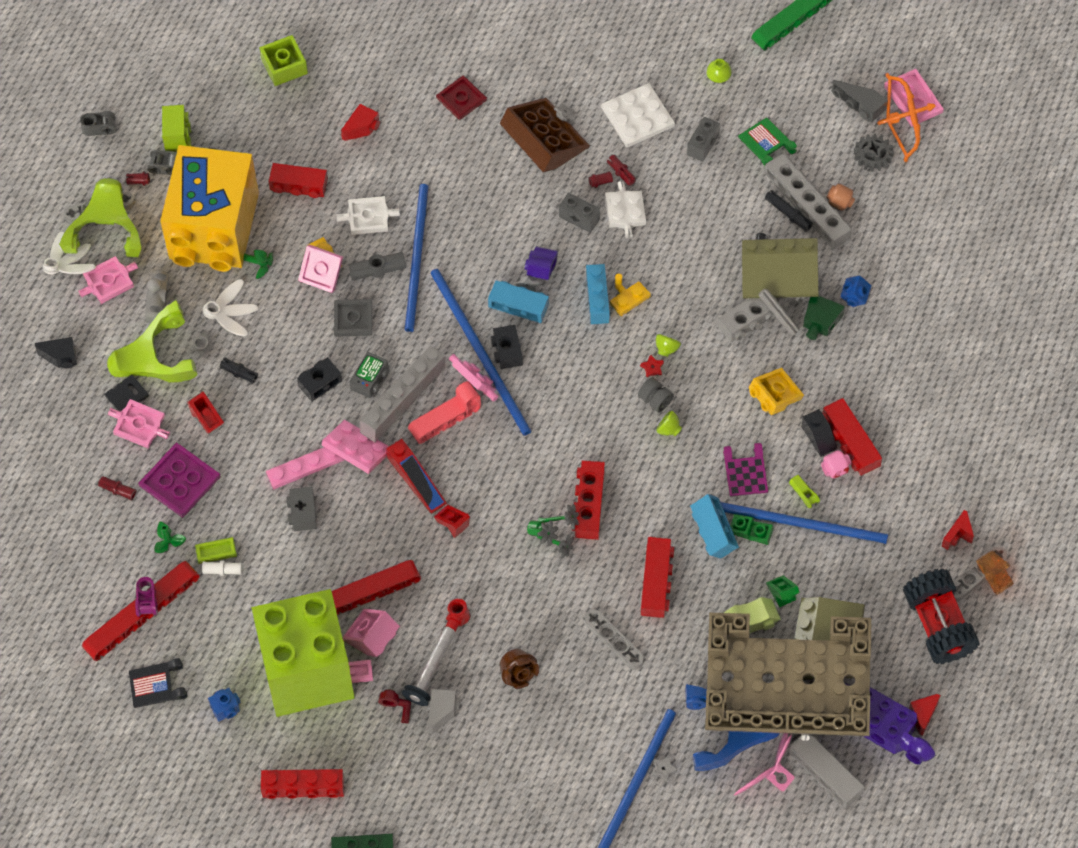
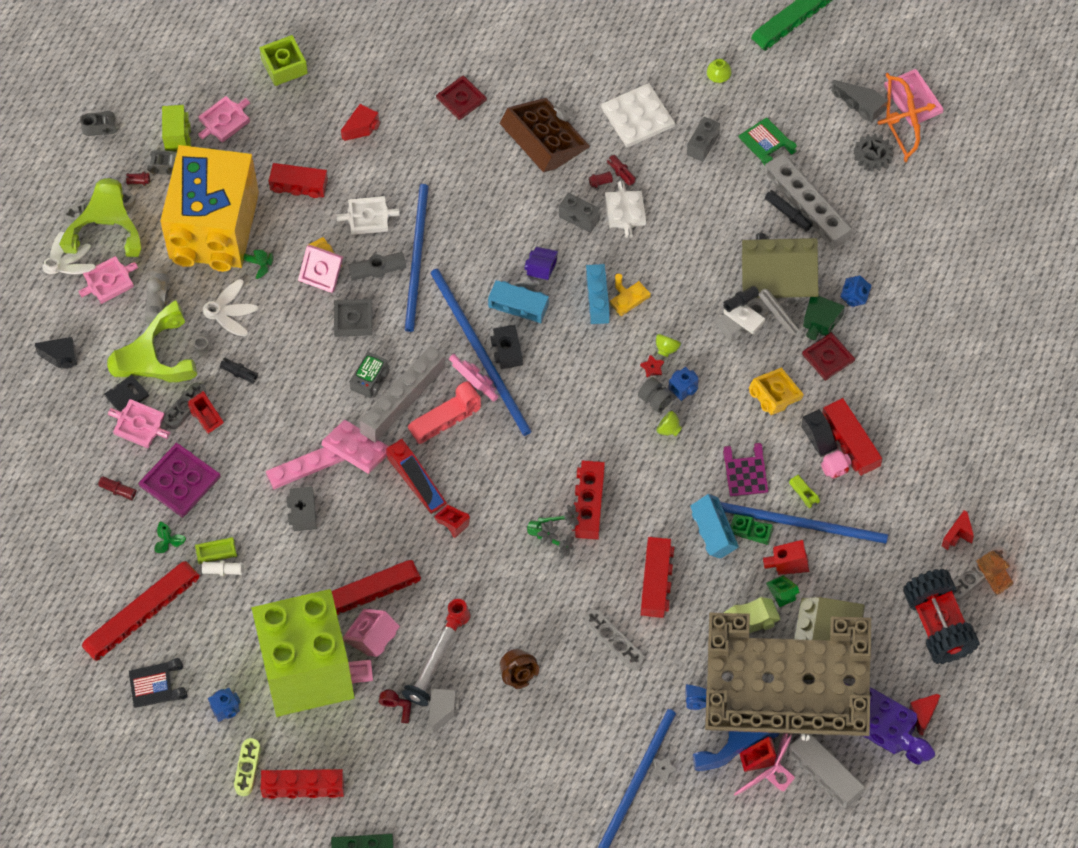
magenta piece [135,577,158,617] -> none
black brick [297,357,342,402] -> none
nougat head [826,184,855,211] -> none
none -> dark grey beam [164,382,207,429]
none -> bright pink plate [198,96,250,143]
none -> yellowish green beam [234,738,261,796]
none -> blue brick [668,366,699,401]
none -> black pin [723,286,759,312]
none -> white plate [724,305,765,334]
none -> red slope [739,737,776,772]
none -> red torso [763,540,810,575]
none -> dark red tile [802,332,855,381]

